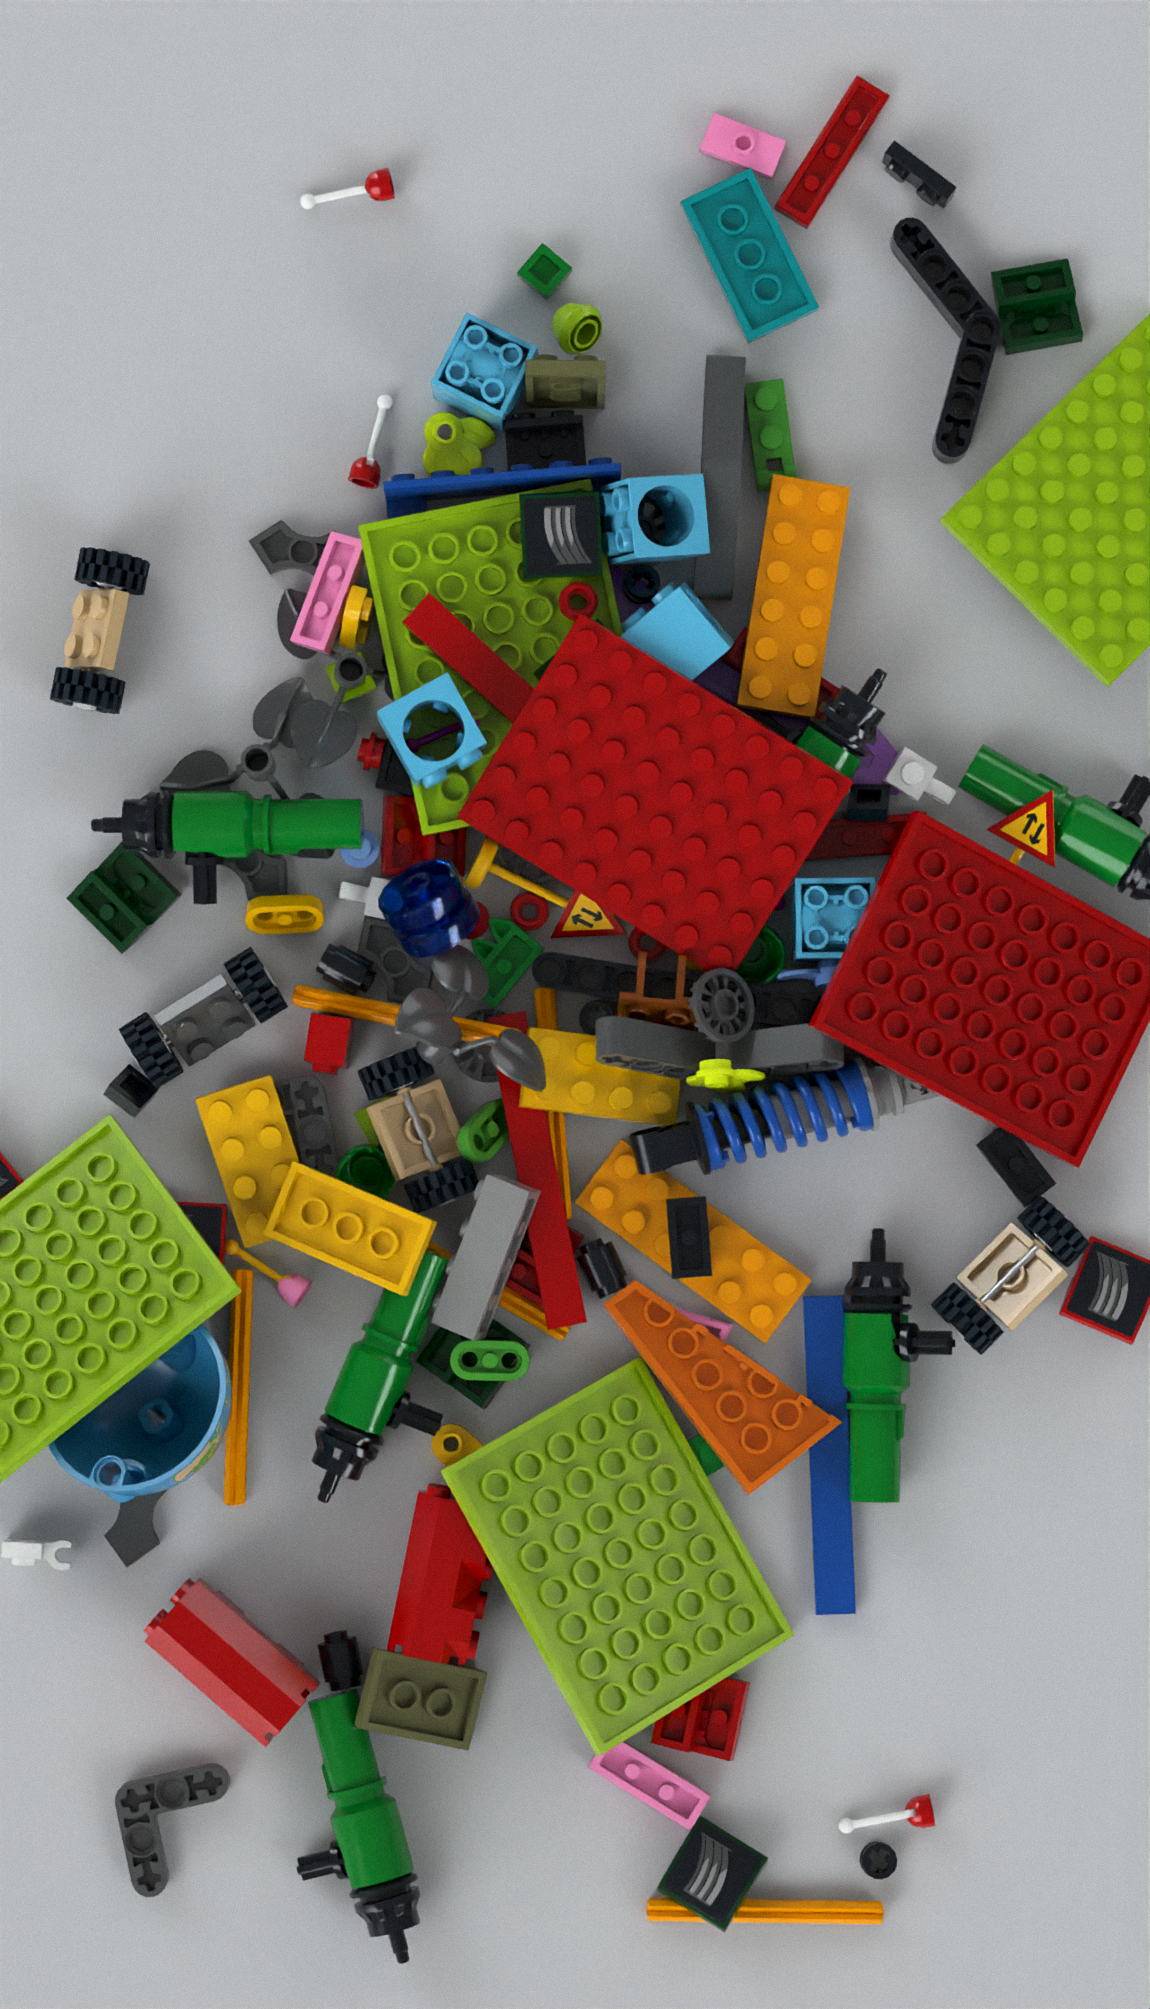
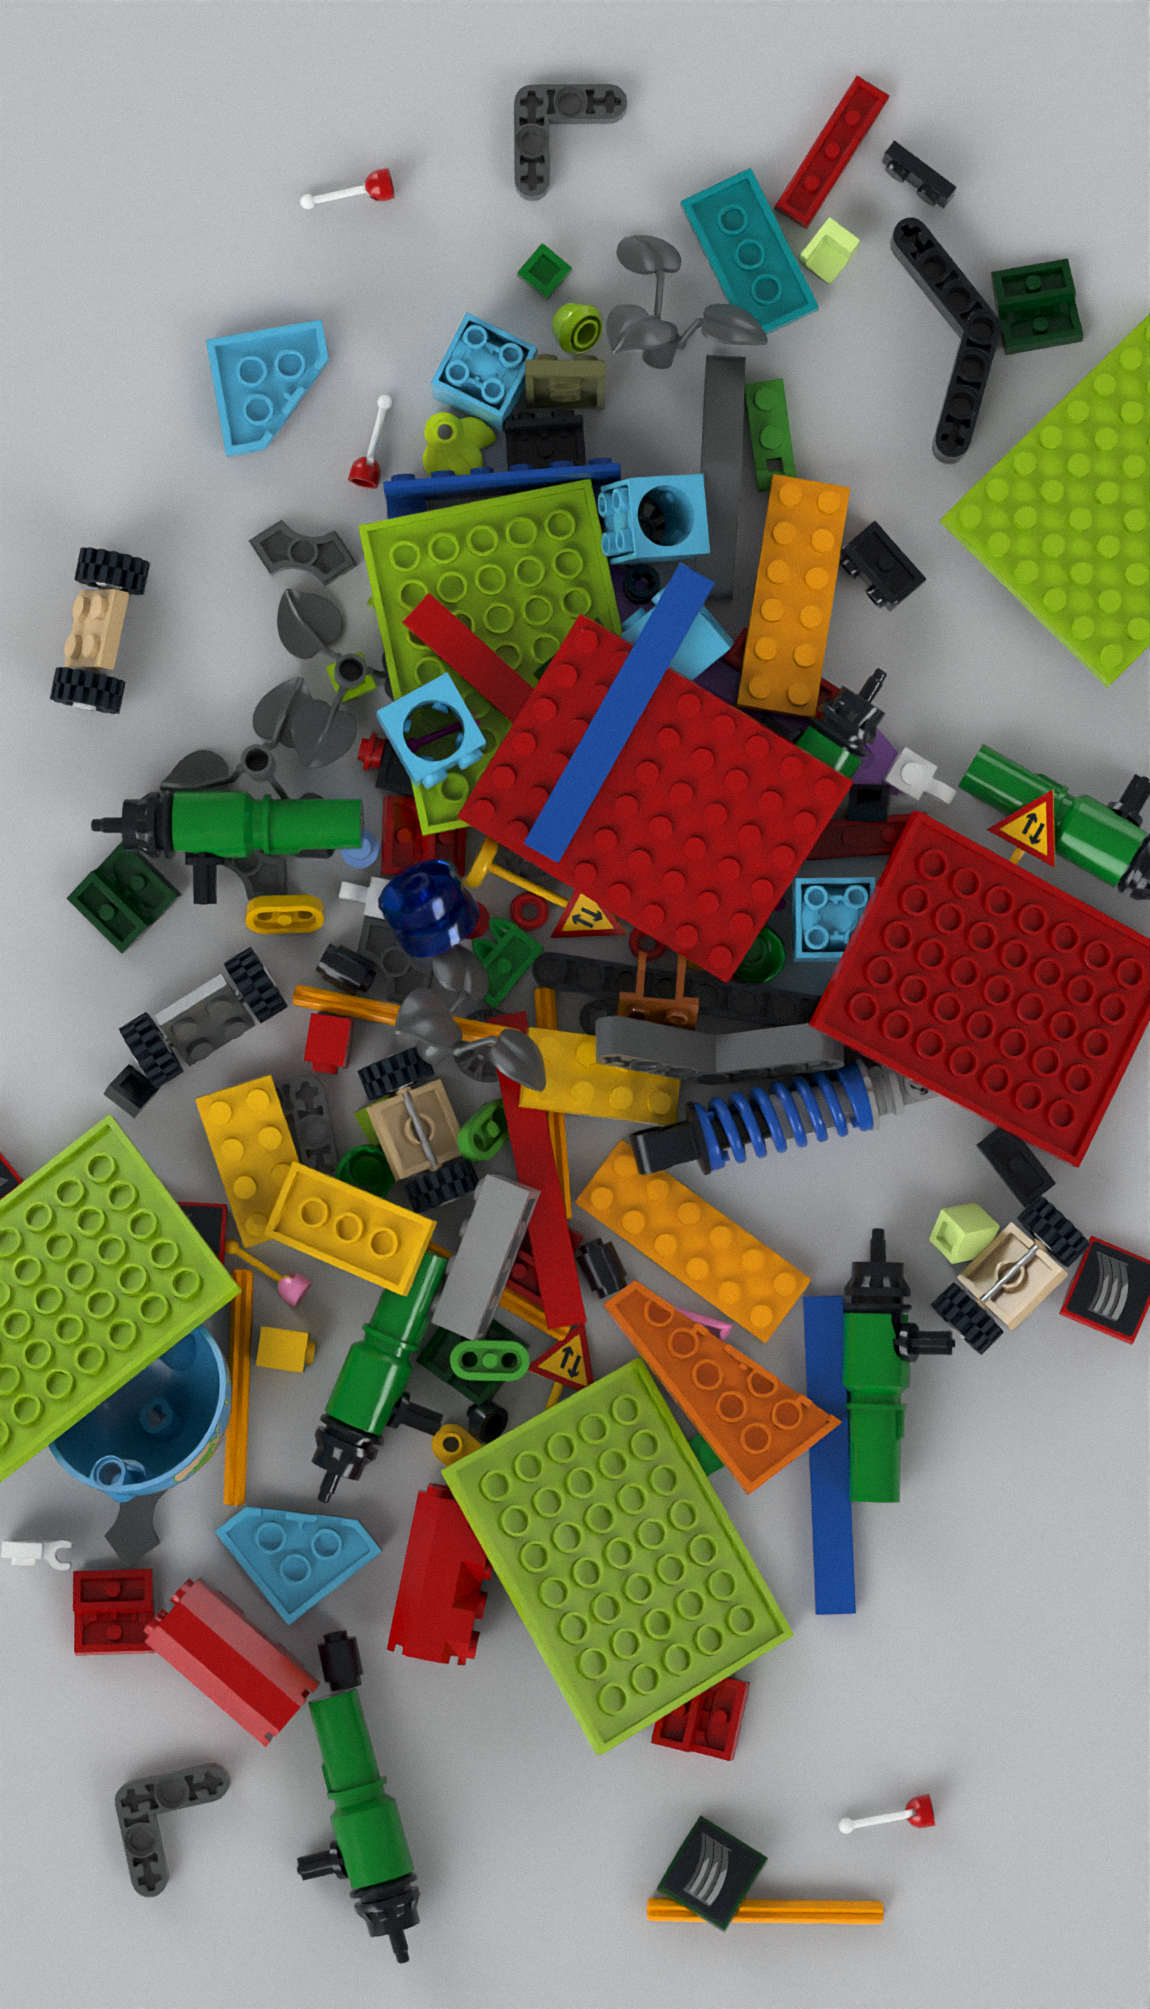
bright pink plate [290,531,365,655] -> none
yellow plate [339,585,374,650] -> none
olive plate [354,1647,488,1751] -> none
slope [519,490,603,579] -> none
red plate [558,582,598,622] -> none
bright pink plate [588,1741,711,1830] -> none
black plate [666,1196,712,1279] -> none
neon yellow plate [686,1059,766,1094] -> none
dark grey wheel [688,968,755,1043] -> none
bright pink plate [699,113,786,180] -> none
medium blue plate [777,959,840,988] -> none
black bush [859,1841,897,1879] -> none
none -> red slope [73,1569,155,1656]
none -> medium azure plate [206,320,329,457]
none -> medium azure plate [215,1506,383,1626]
none -> yellow brick [255,1325,317,1373]
none -> black tile [467,1400,508,1443]
none -> dark grey beam [514,84,627,201]
none -> blue tile [524,562,716,863]
none -> piece [527,1323,594,1411]
none -> dark grey plant [606,235,768,369]
none -> yellowish green panel [799,217,861,285]
none -> black bracket [839,521,927,612]
none -> yellowish green panel [929,1202,1000,1264]

